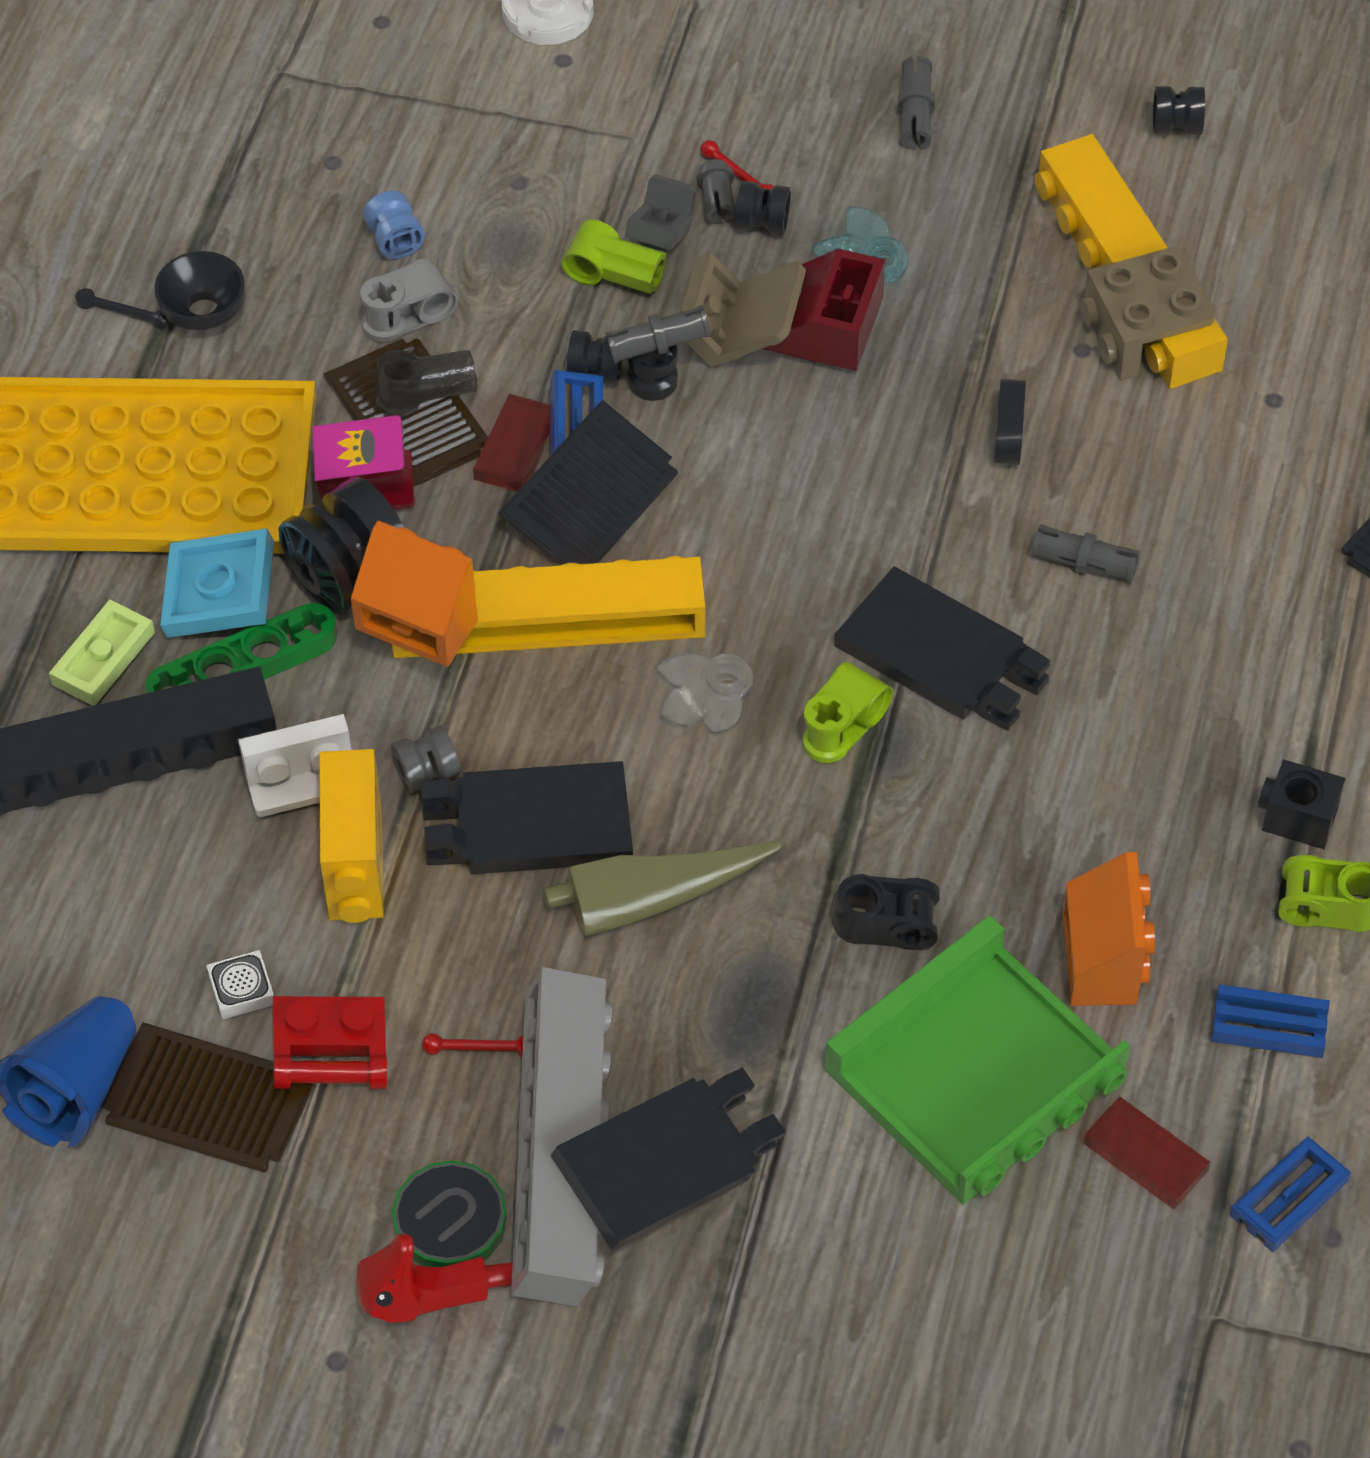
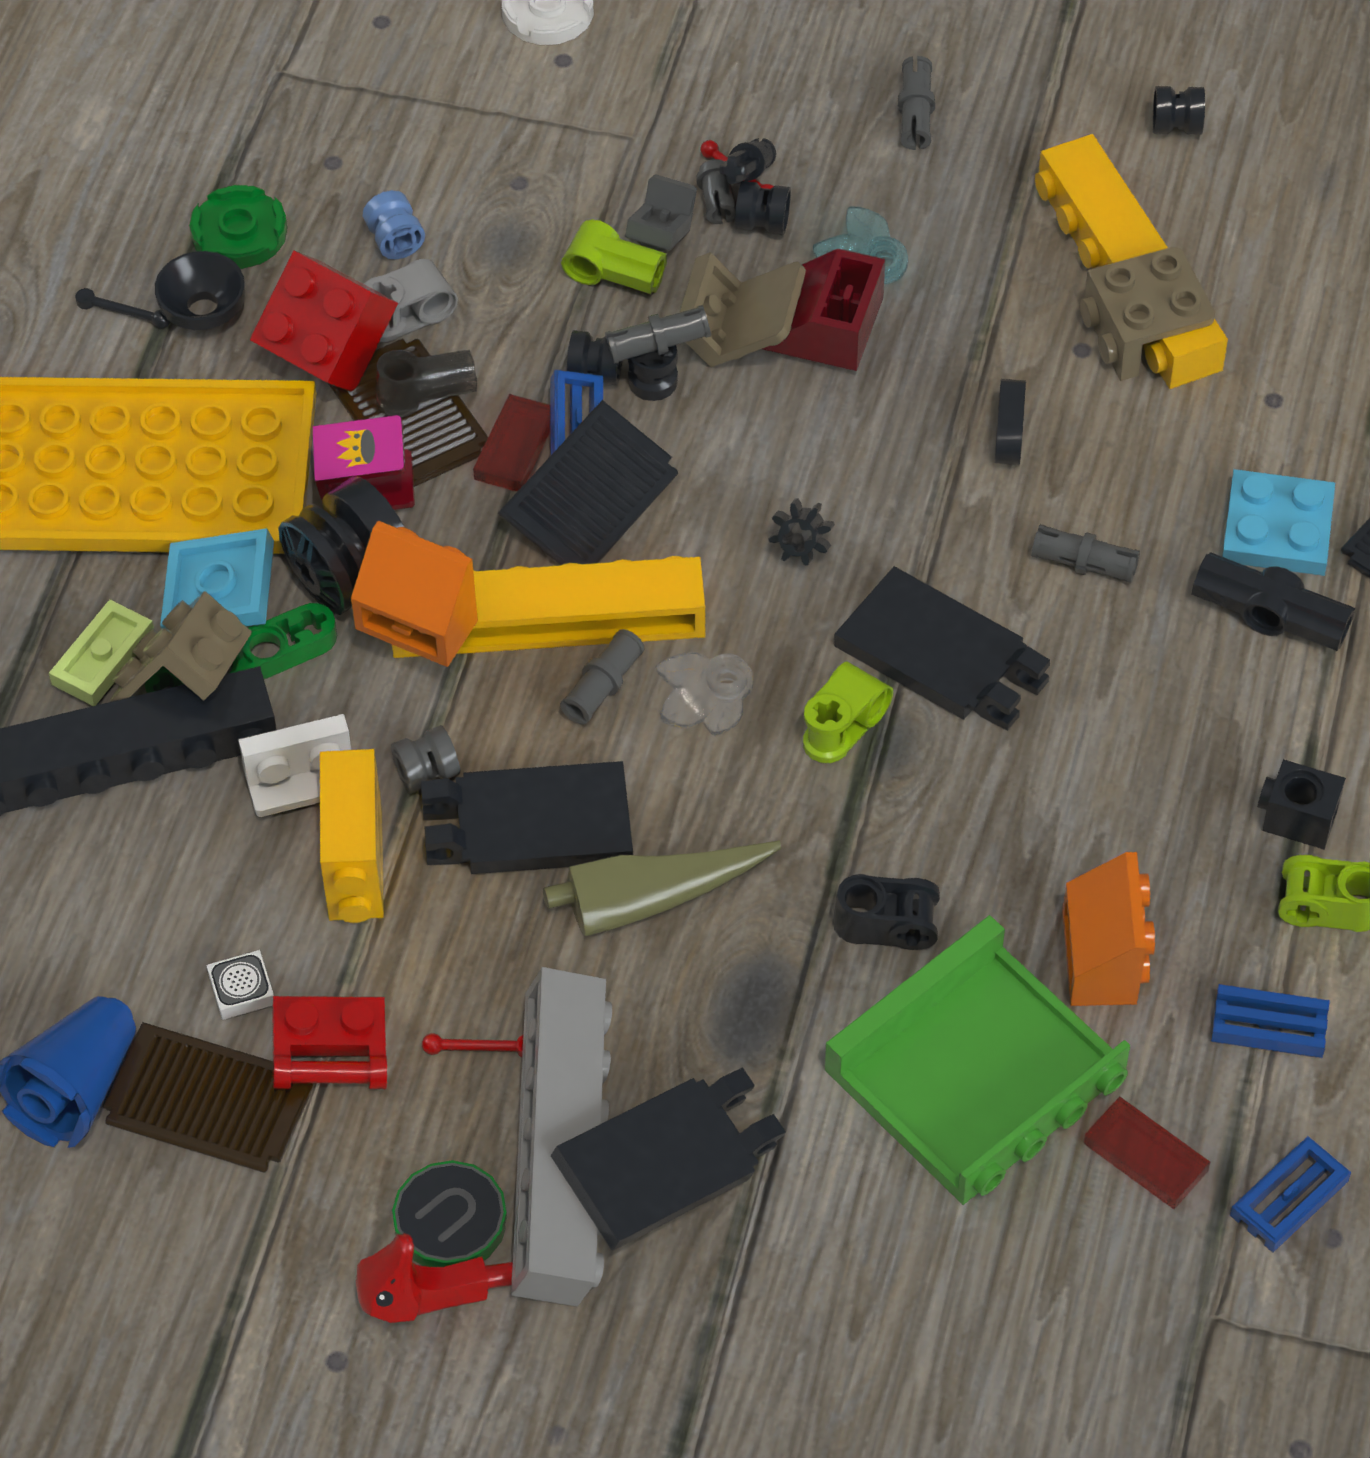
none -> dark tan bracket [110,591,252,702]
none -> green tile [189,185,288,269]
none -> red brick [250,250,398,391]
none -> dark grey pin [560,629,645,725]
none -> black axle [719,138,777,184]
none -> black gear [768,498,835,566]
none -> black piece [1191,552,1356,651]
none -> medium azure plate [1222,469,1335,576]

